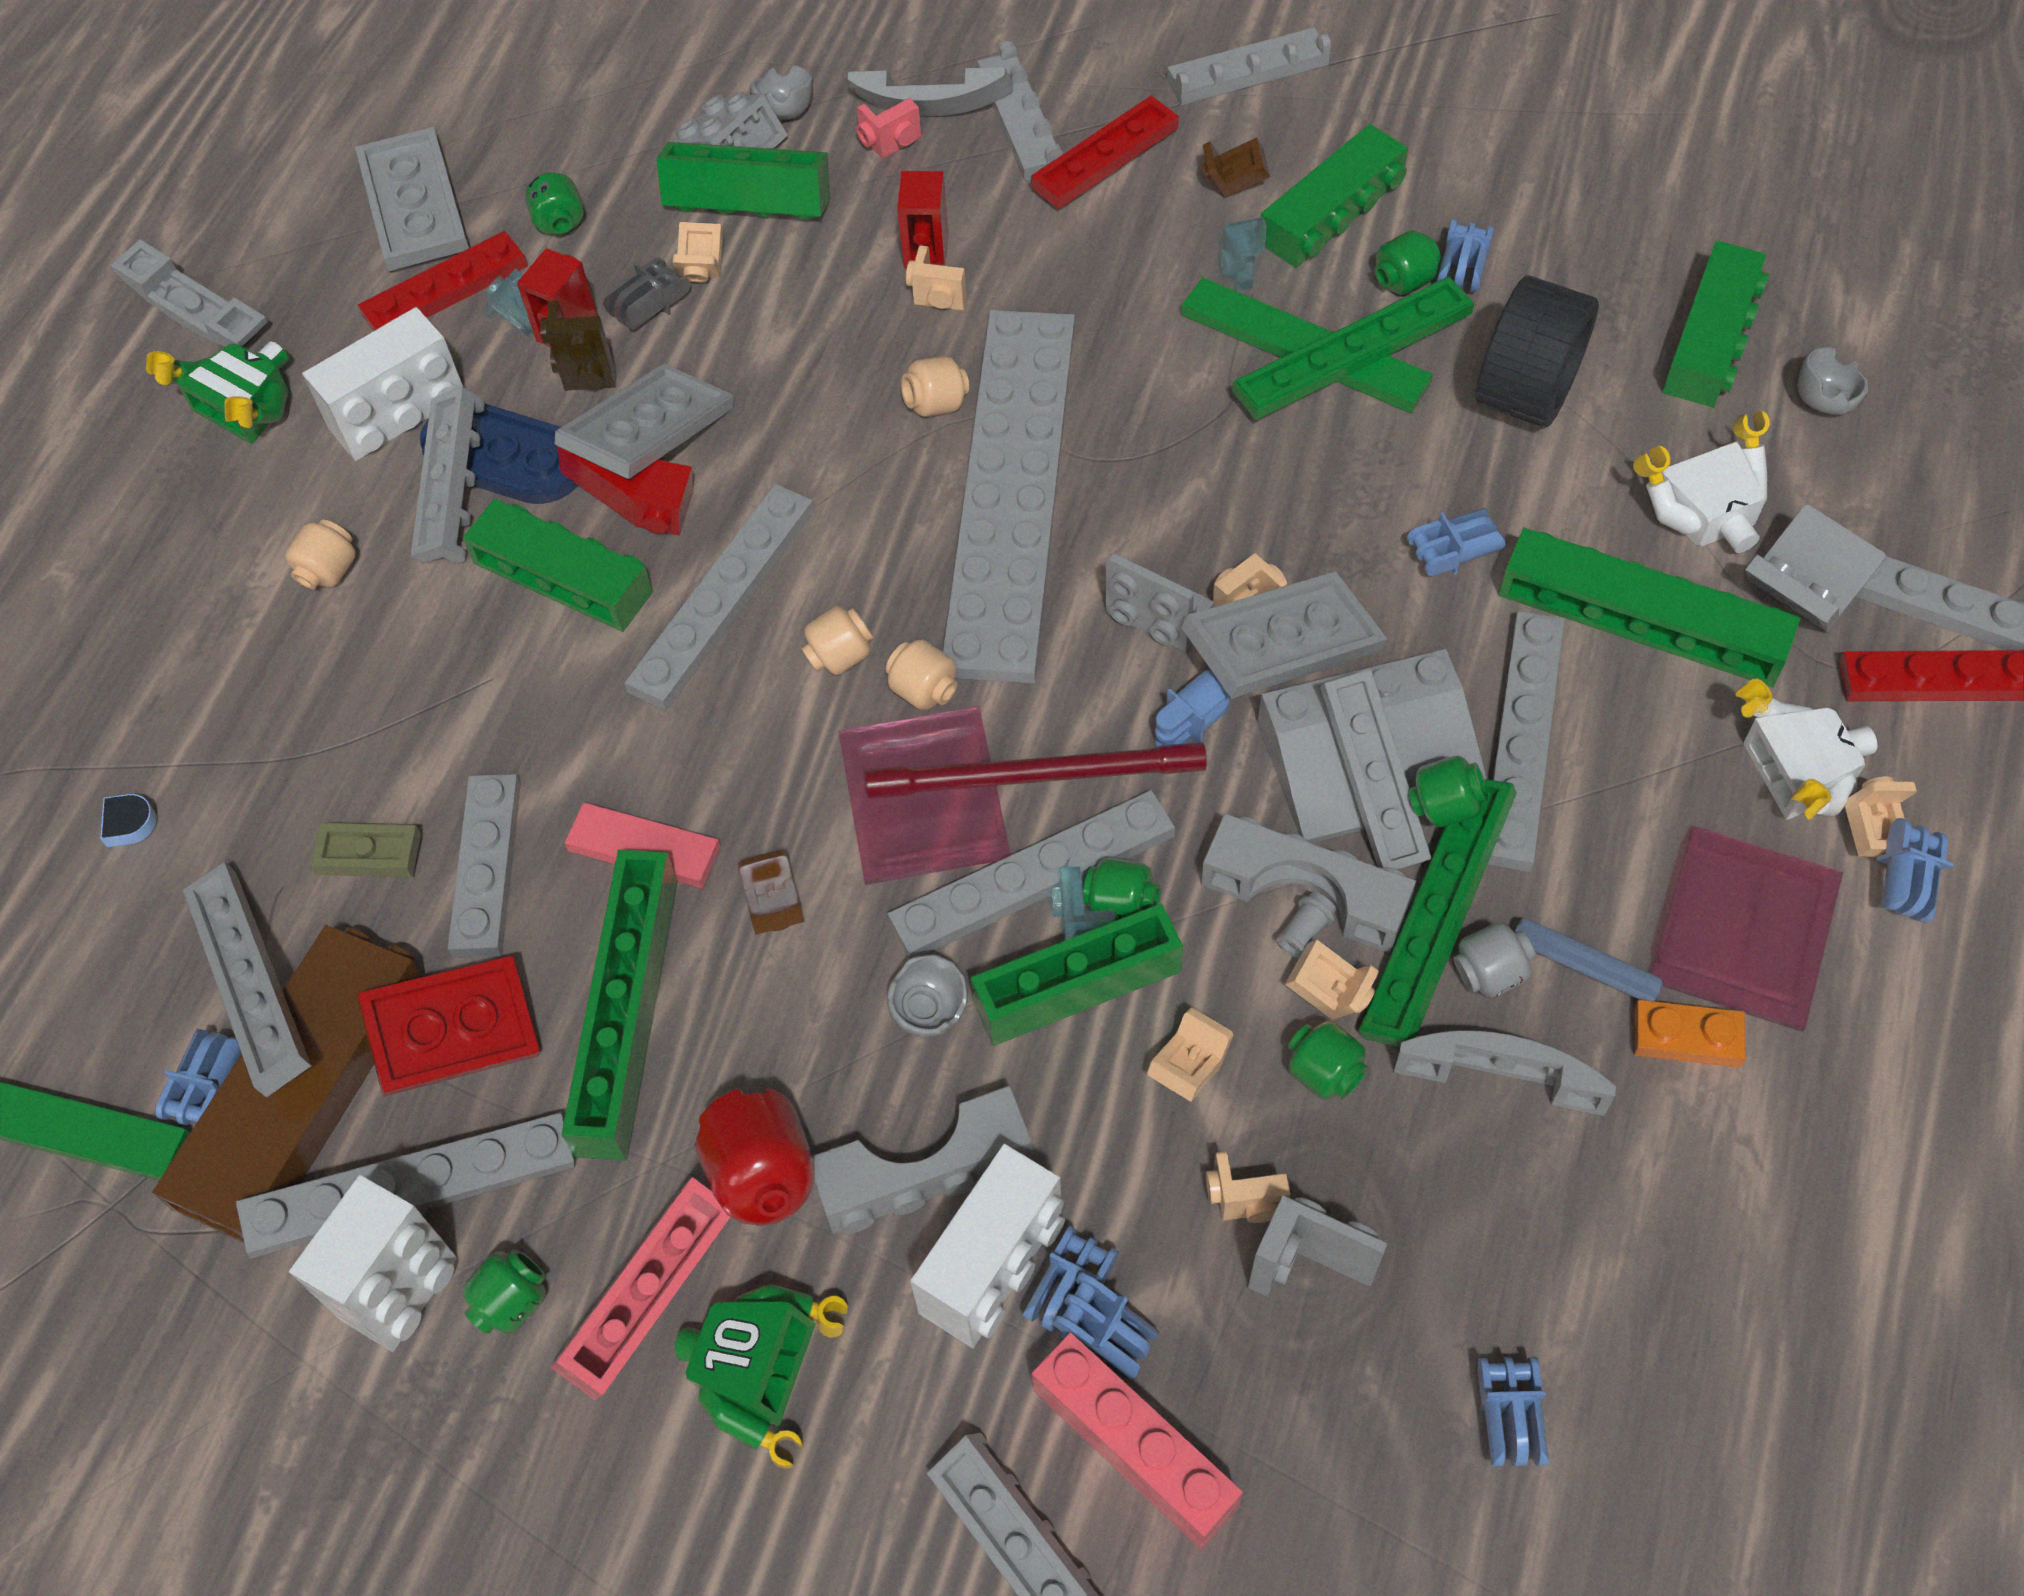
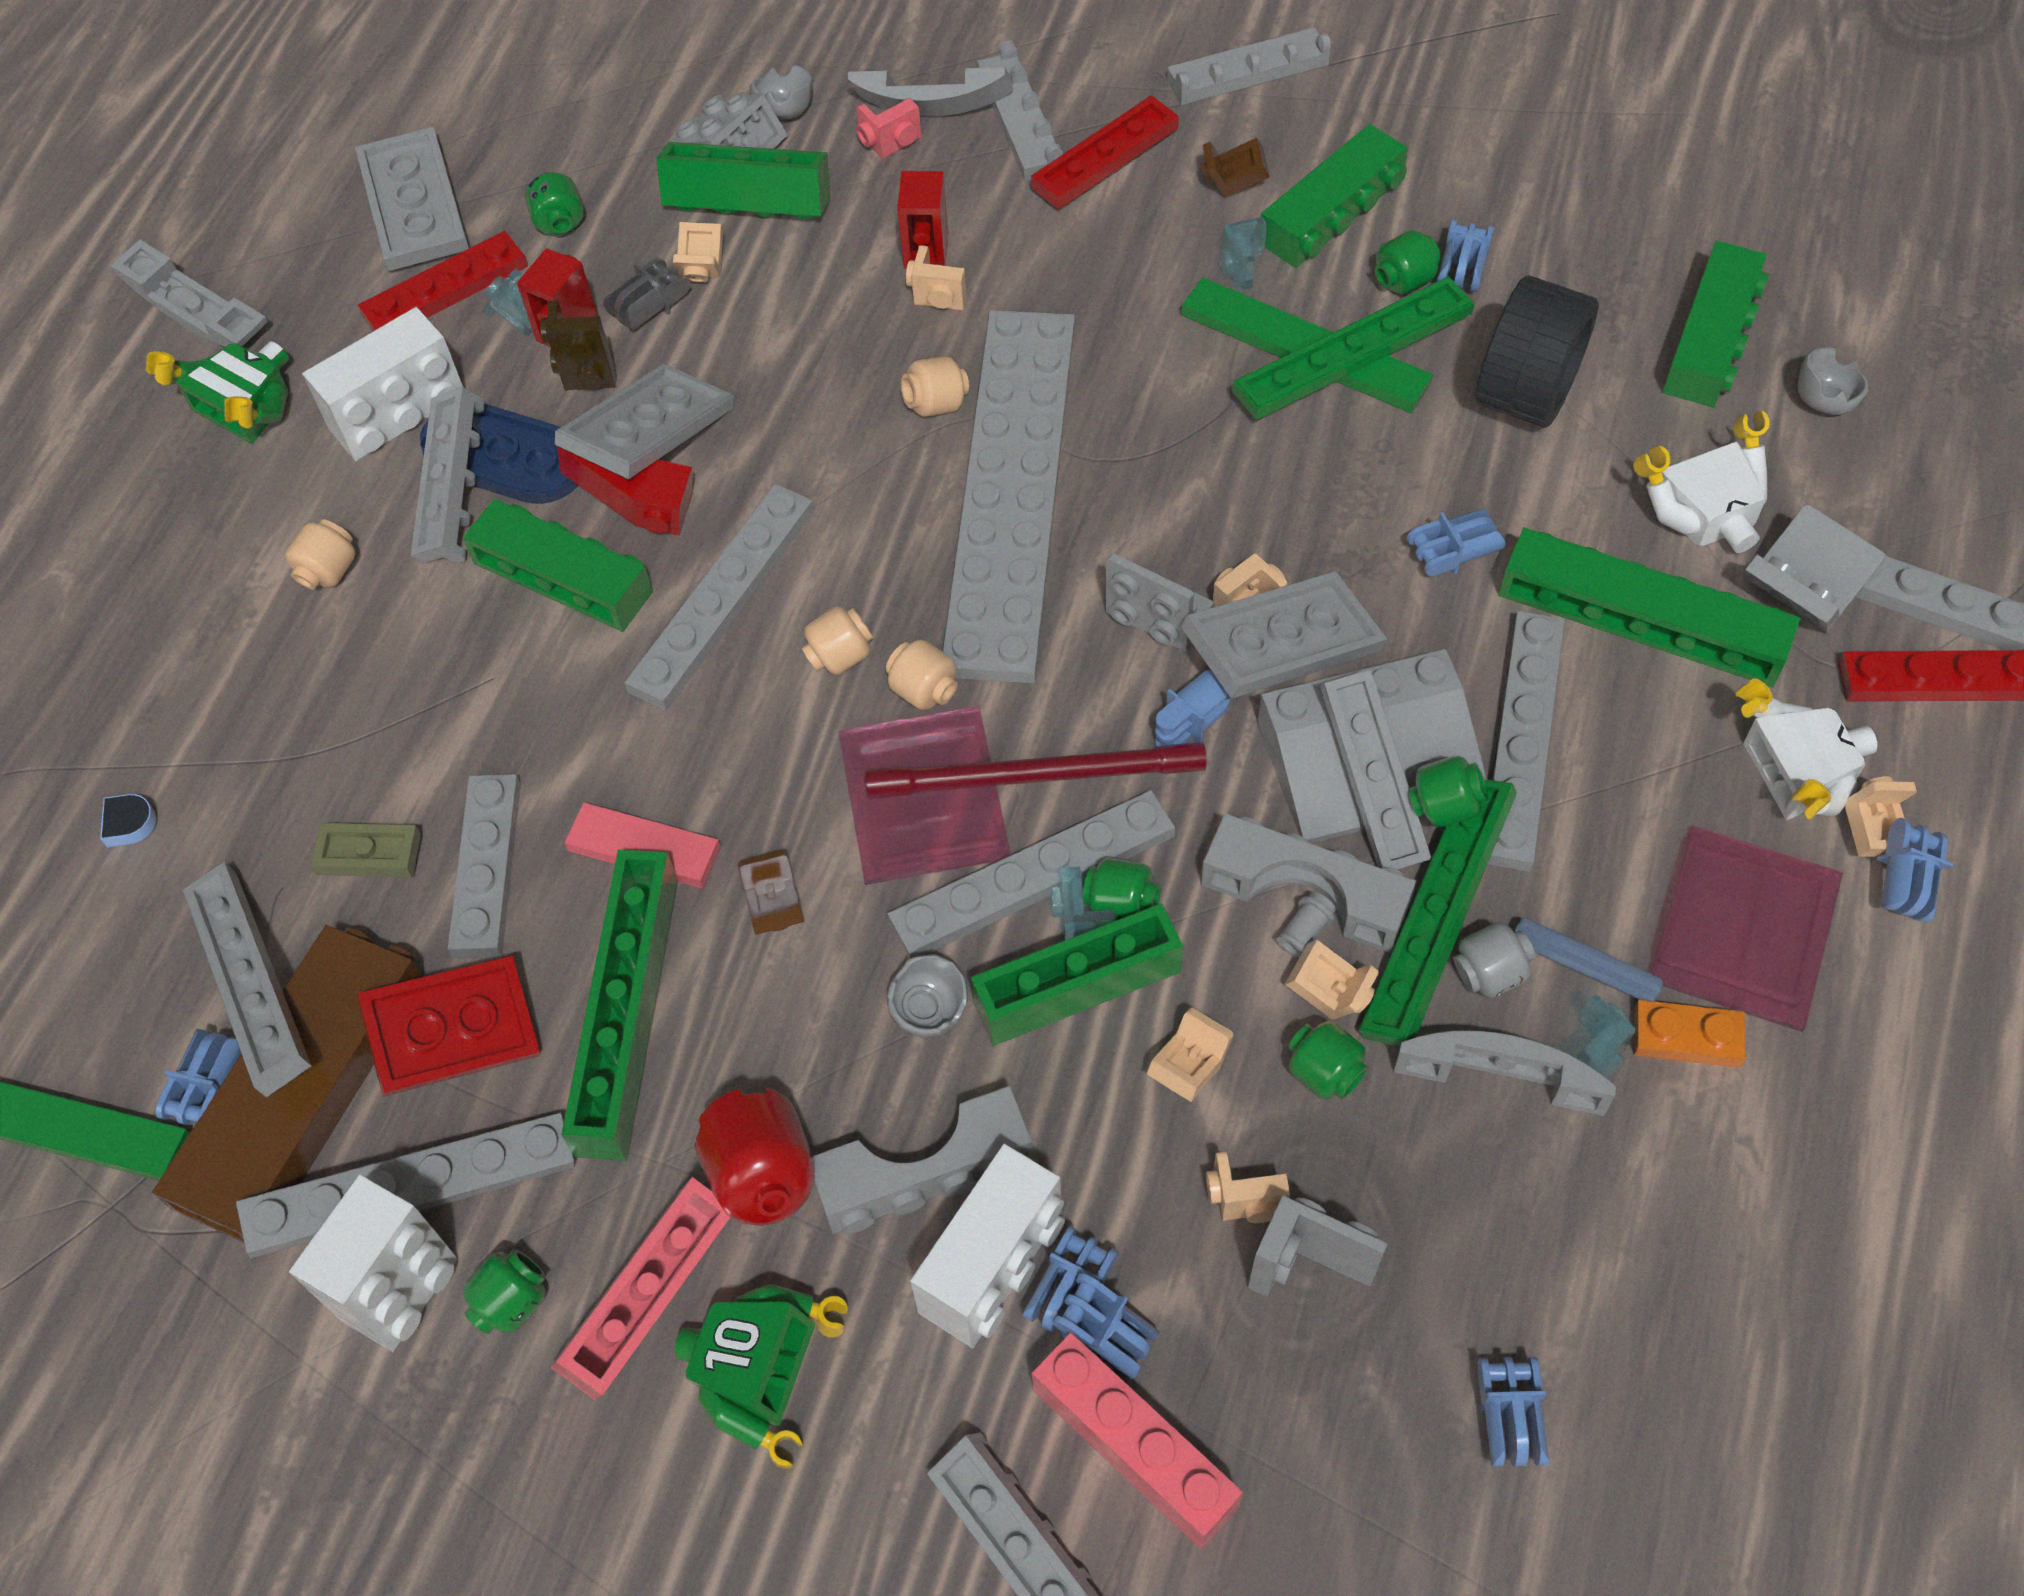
none -> clear light blue bracket [1576,995,1636,1079]

